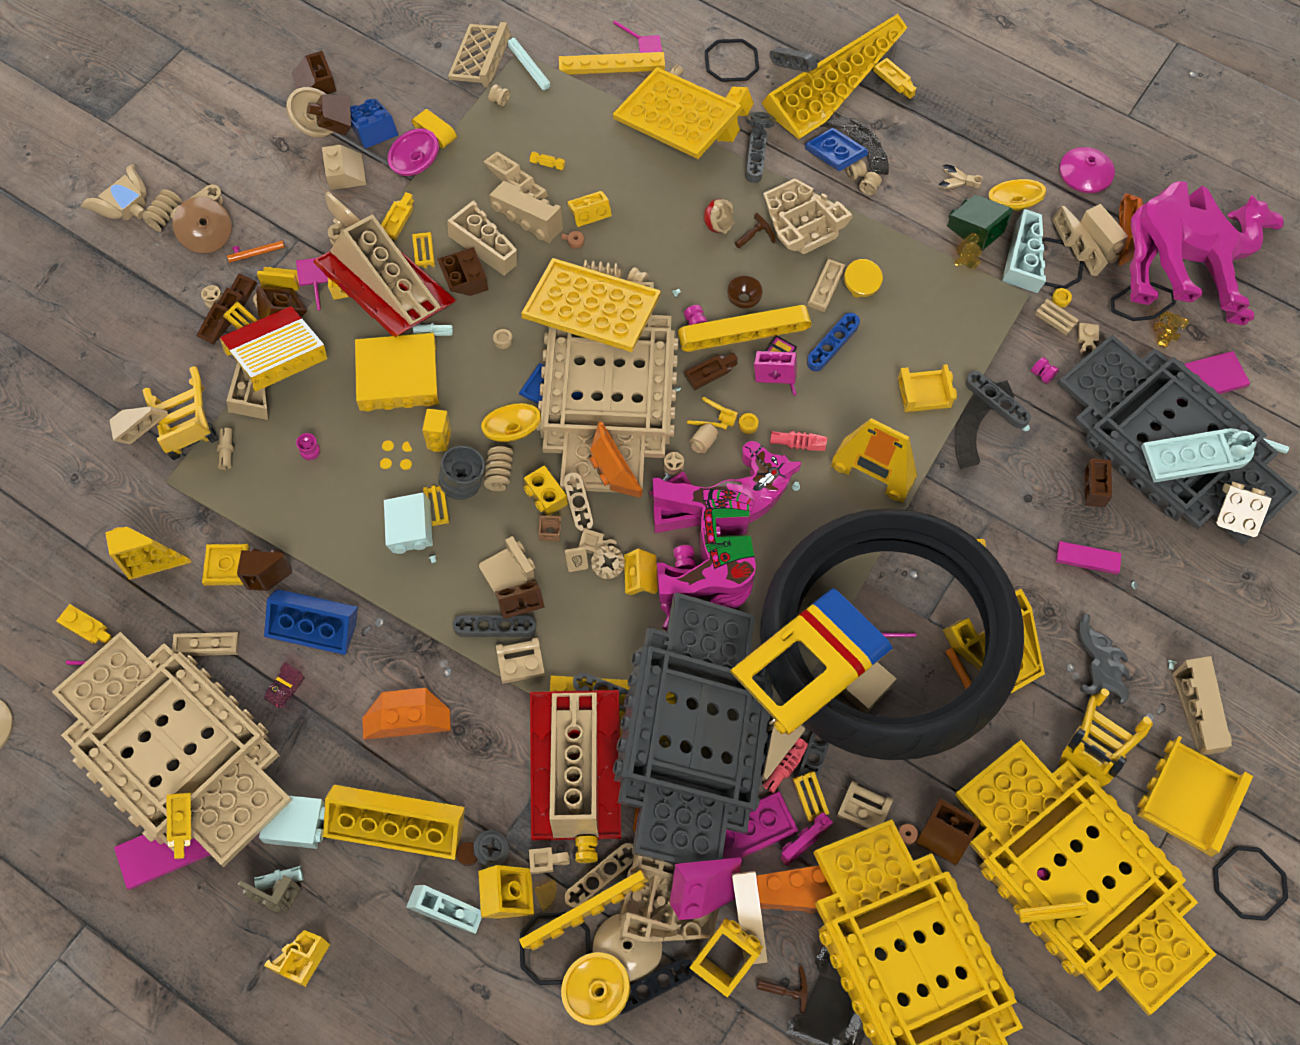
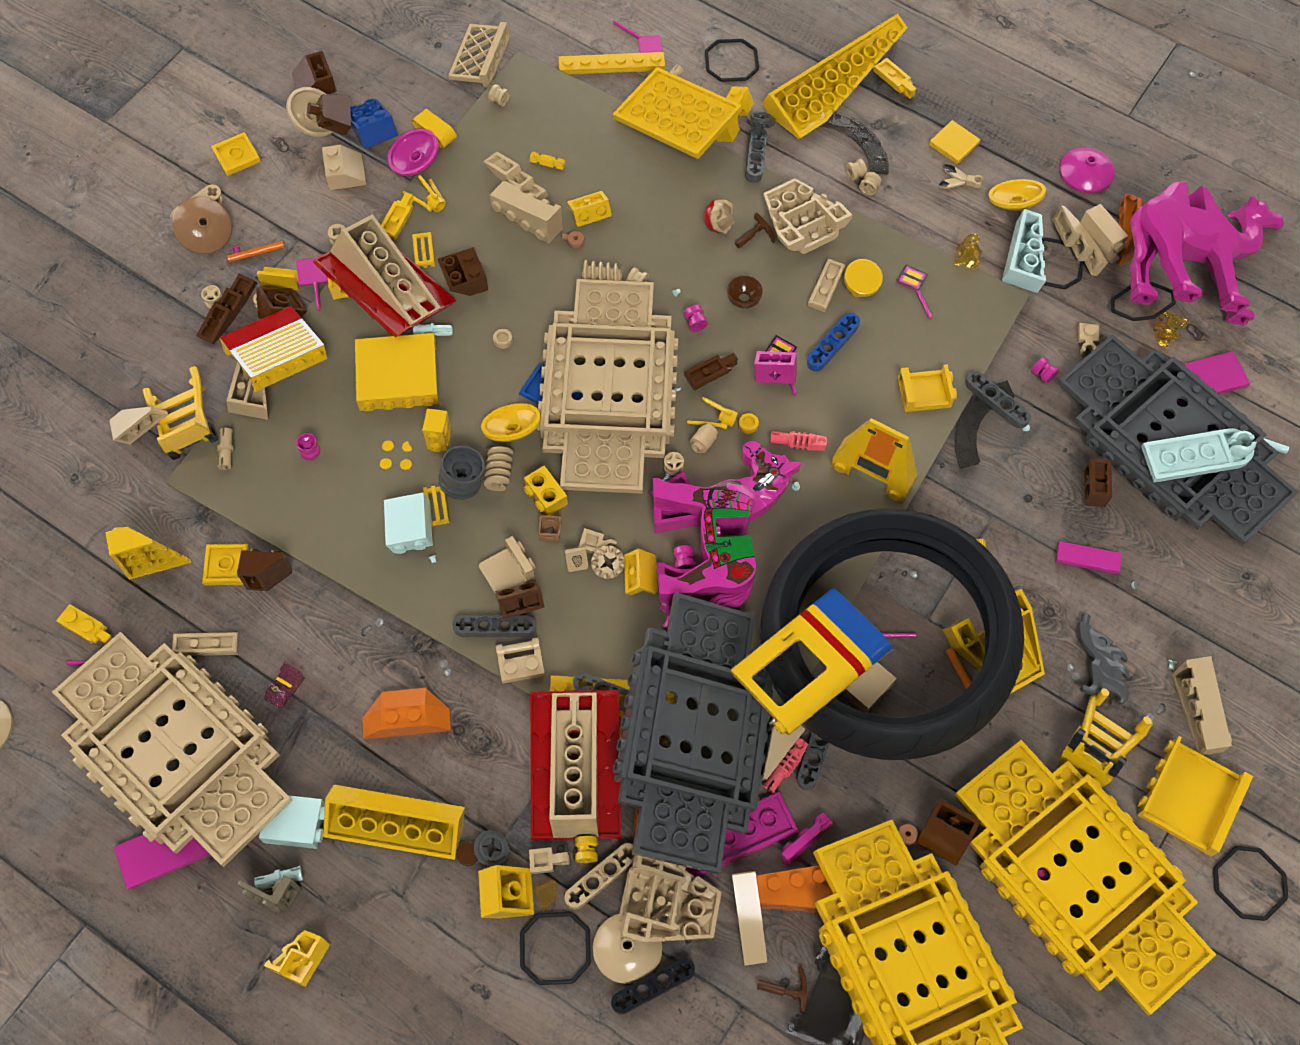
tan torso [81,164,146,220] -> none
tan piece [142,189,182,232] -> none
yellow hinge [166,793,191,859] -> none
yellow tile [223,302,258,329] -> none
blue slope [264,589,358,655] -> none
tan dish [325,191,360,228] -> none
light aqua slope [406,885,482,934] -> none
tan wedge [447,200,517,276] -> none
light aqua axle [508,38,550,90] -> none
yellow plate [519,870,649,951] -> none
yellow plate [521,258,661,352] -> none
yellow dish [561,952,630,1026] -> none
tan beam [564,472,594,531] -> none
orange wedge [589,421,643,498] -> none
dark pink slope [669,858,742,920] -> none
yellow beam [677,305,812,352] -> none
yellow window [690,918,764,998] -> none
dark grey beam [770,47,818,73] -> none
yellow tile [792,771,830,822] -> none
blue tile [805,128,868,172] -> none
tan plate [837,780,893,830] -> none
dark green slope [947,194,1013,253] -> none
yellow axle [1018,902,1089,923] -> none
tan tile [1035,299,1079,336] -> none
yellow tile [1051,288,1072,308] -> none
bracket [1216,481,1271,537] -> none
none -> yellow plate [211,132,261,176]
none -> yellow plant [402,175,446,212]
none -> piece [897,265,933,319]
none -> yellow tile [929,120,981,165]

